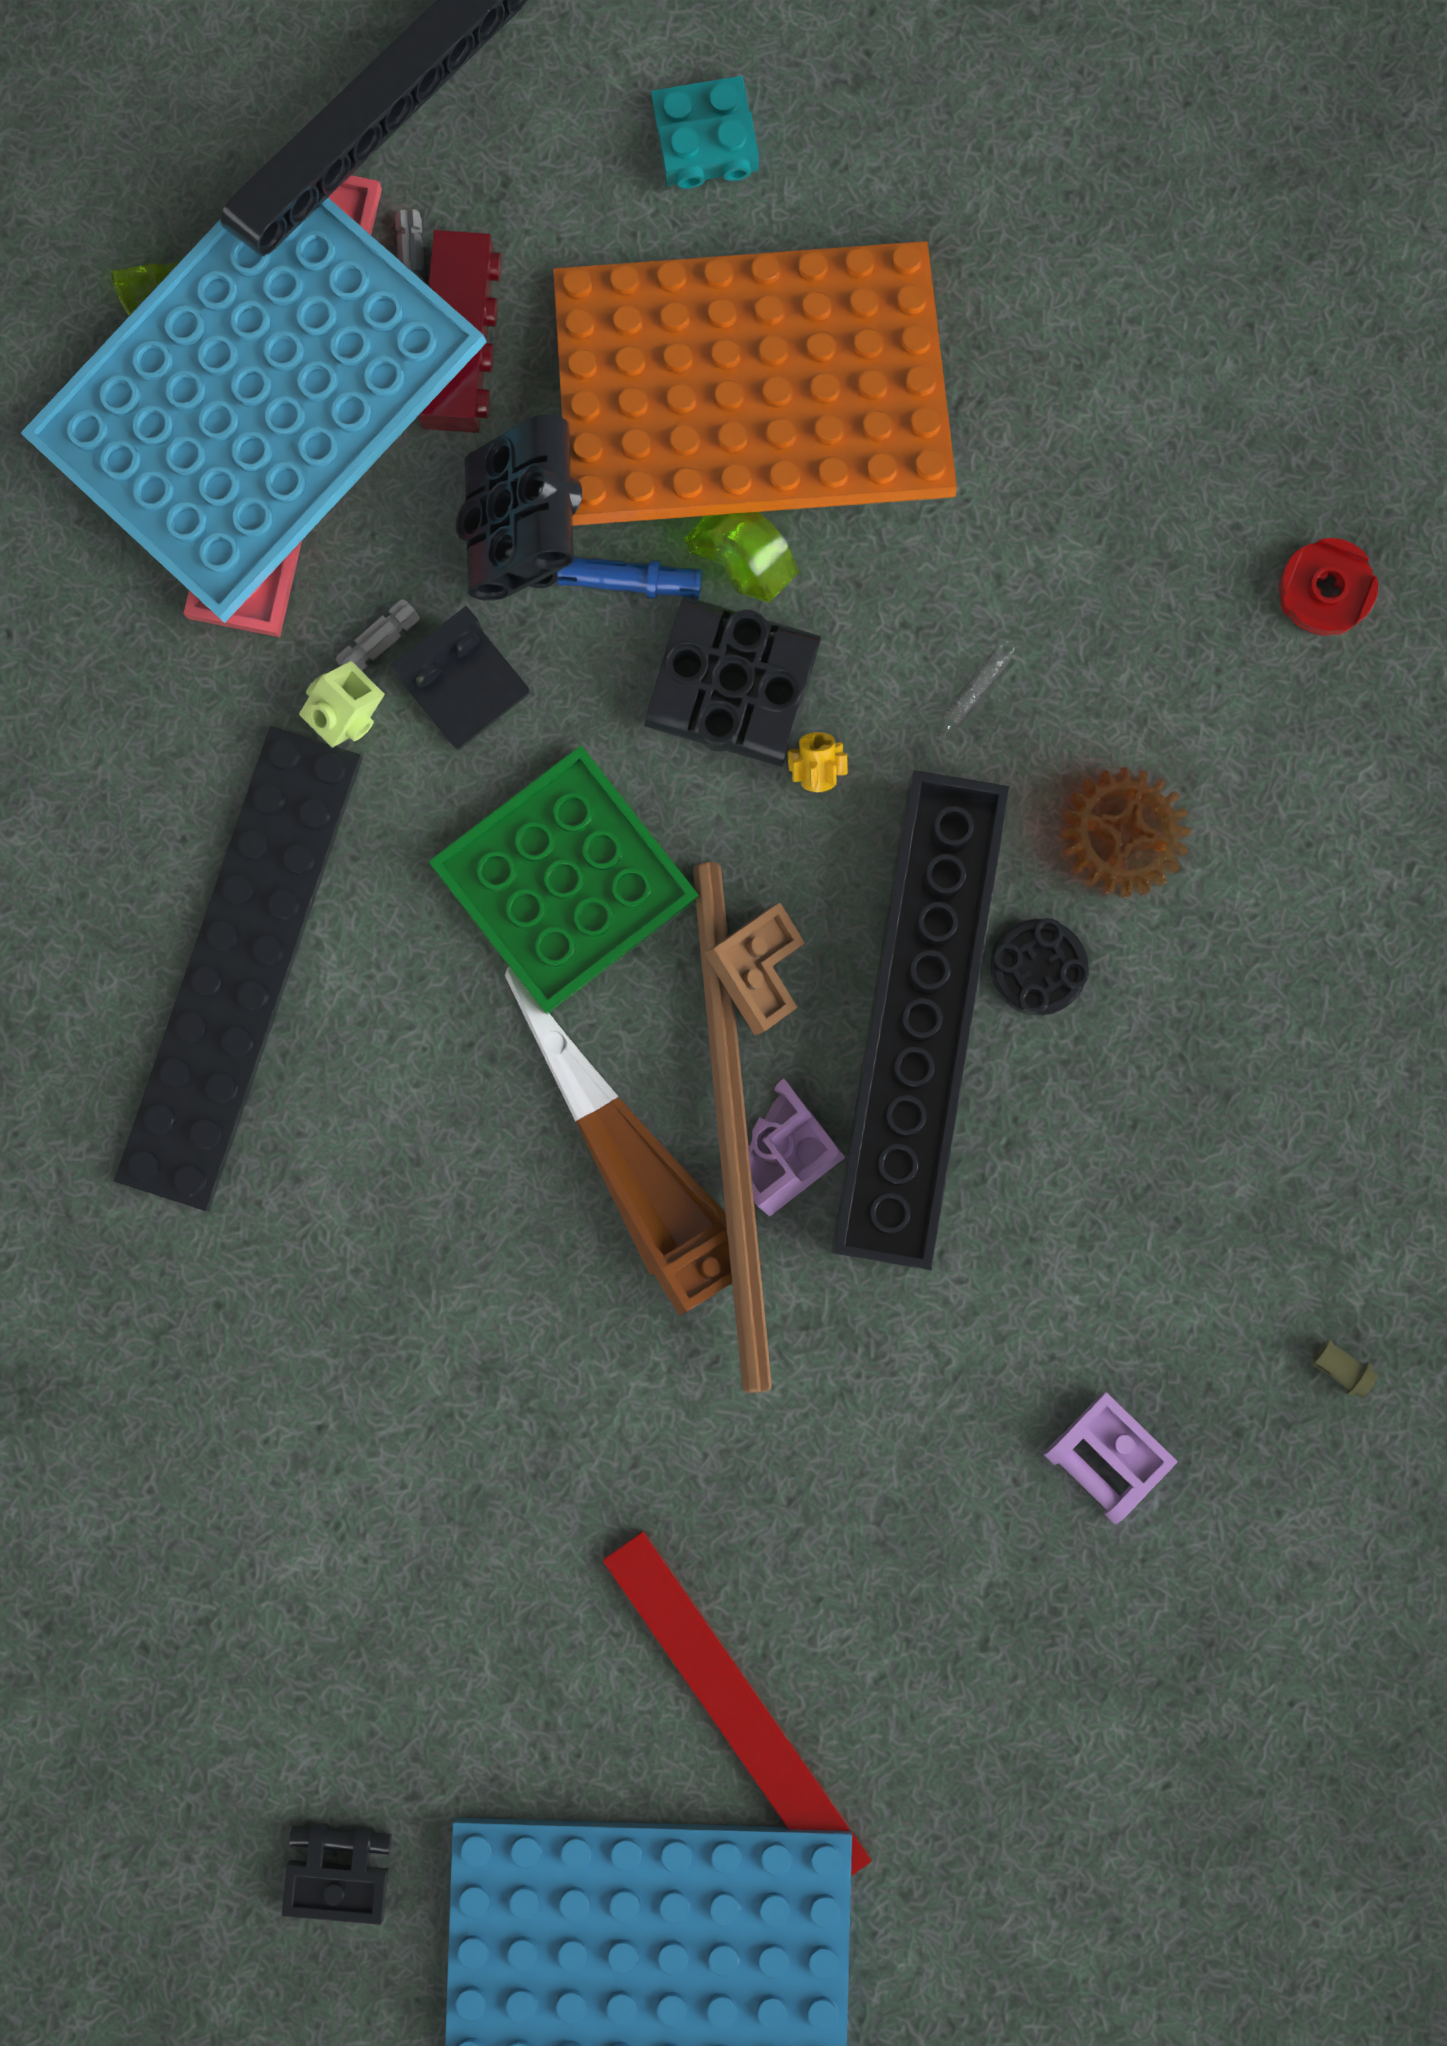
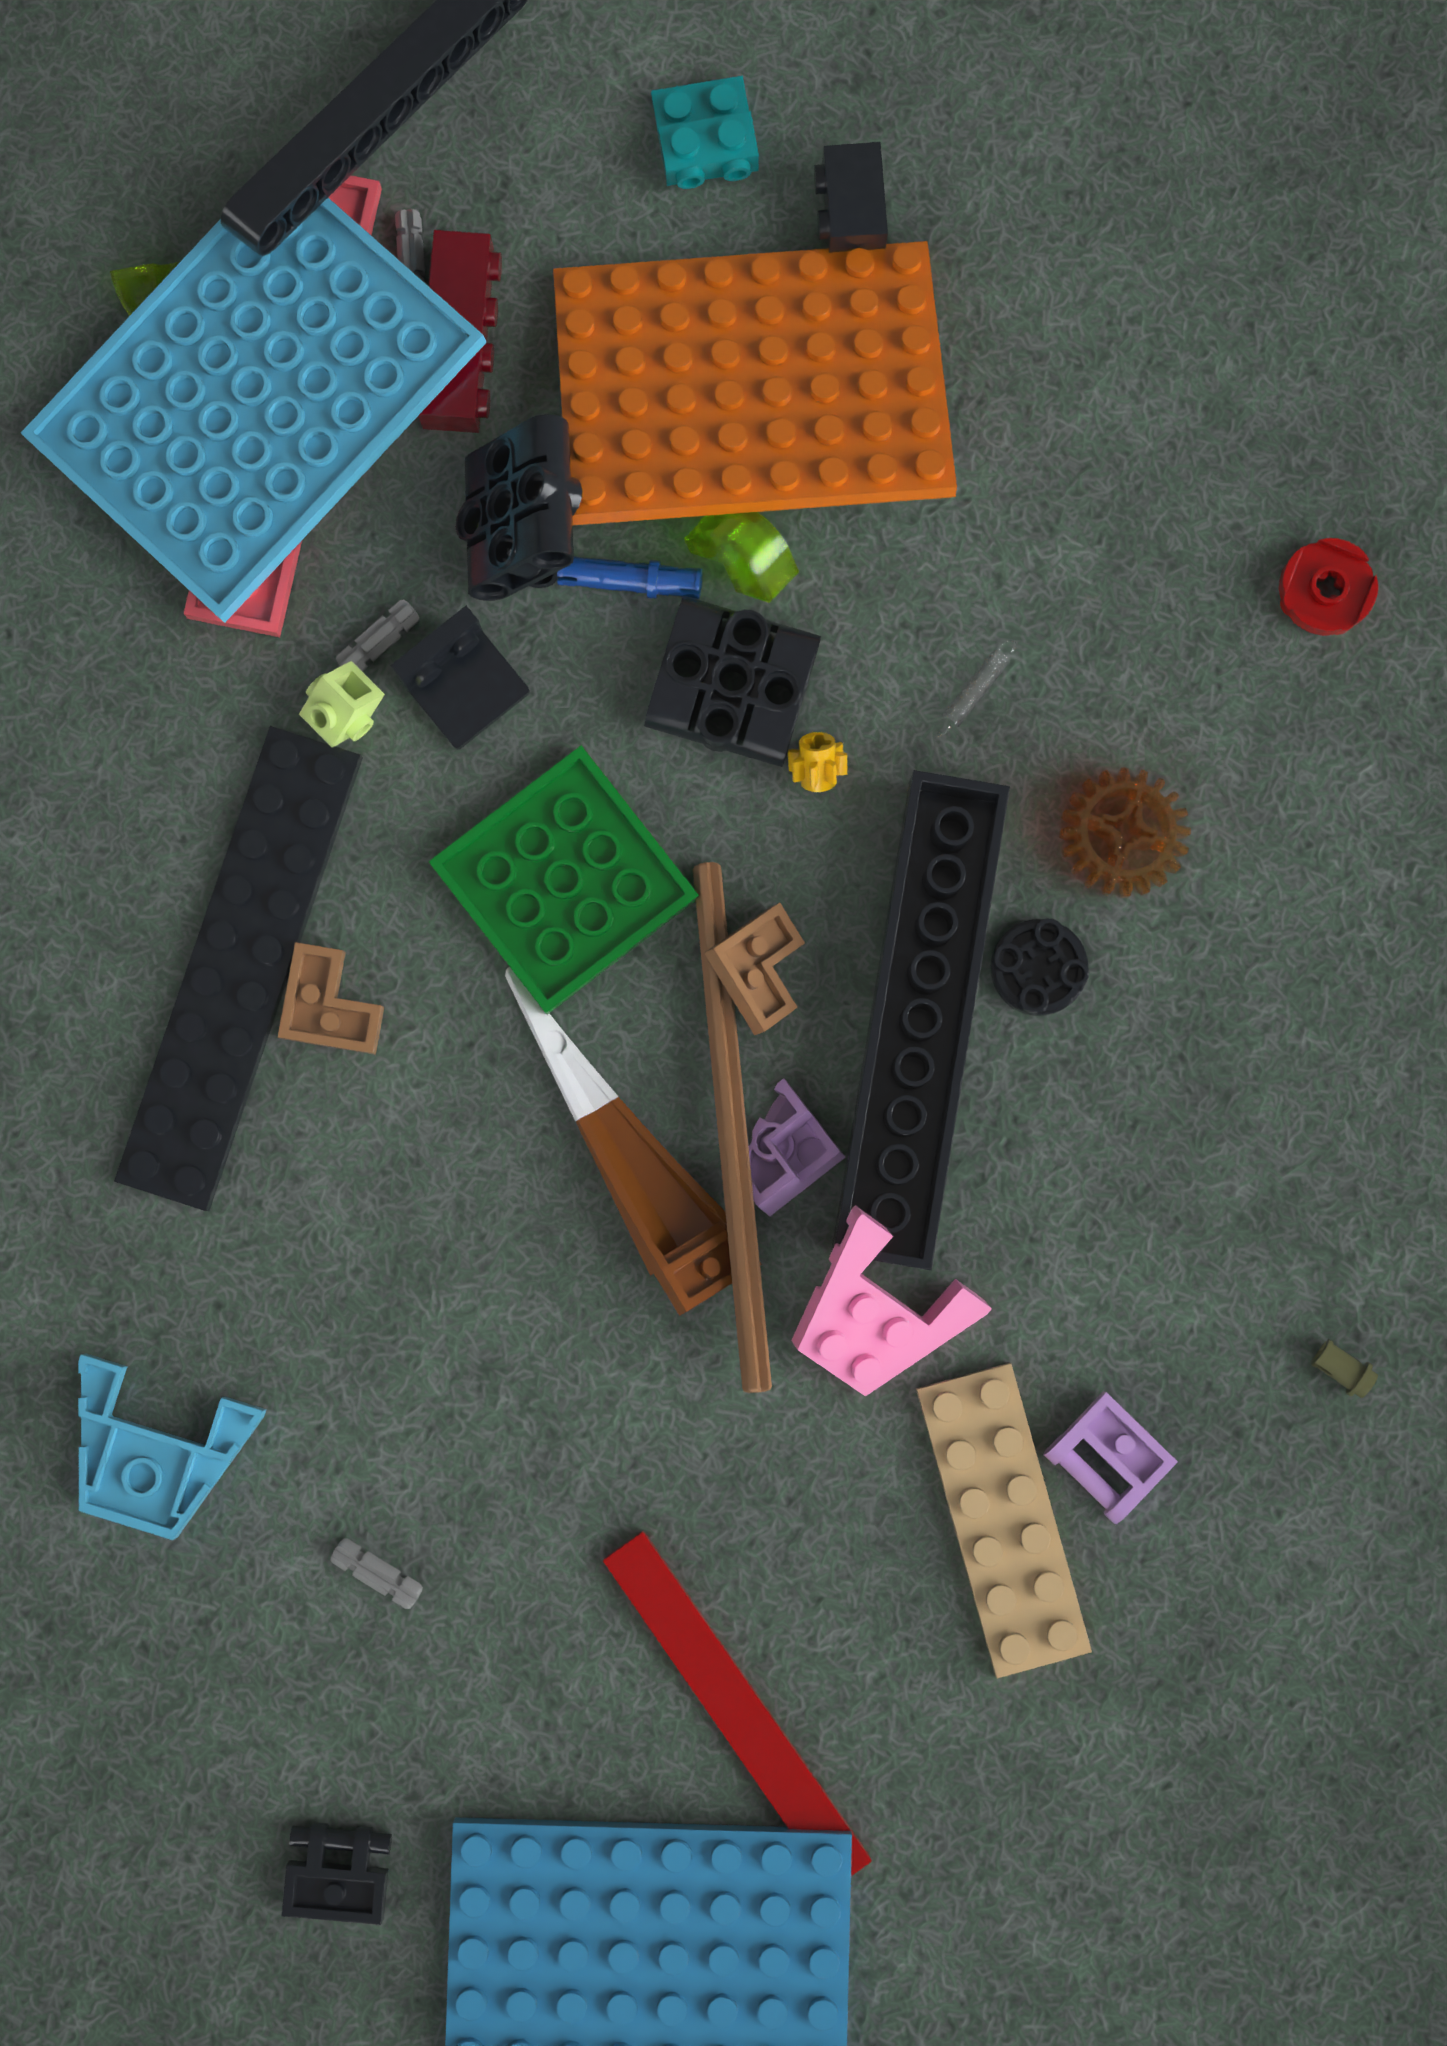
none -> medium azure wing [78,1354,267,1540]
none -> medium nougat plate [278,942,384,1055]
none -> light grey axle [330,1538,423,1609]
none -> bright pink wing [791,1205,992,1396]
none -> black brick [814,142,888,253]
none -> tan plate [916,1363,1092,1679]

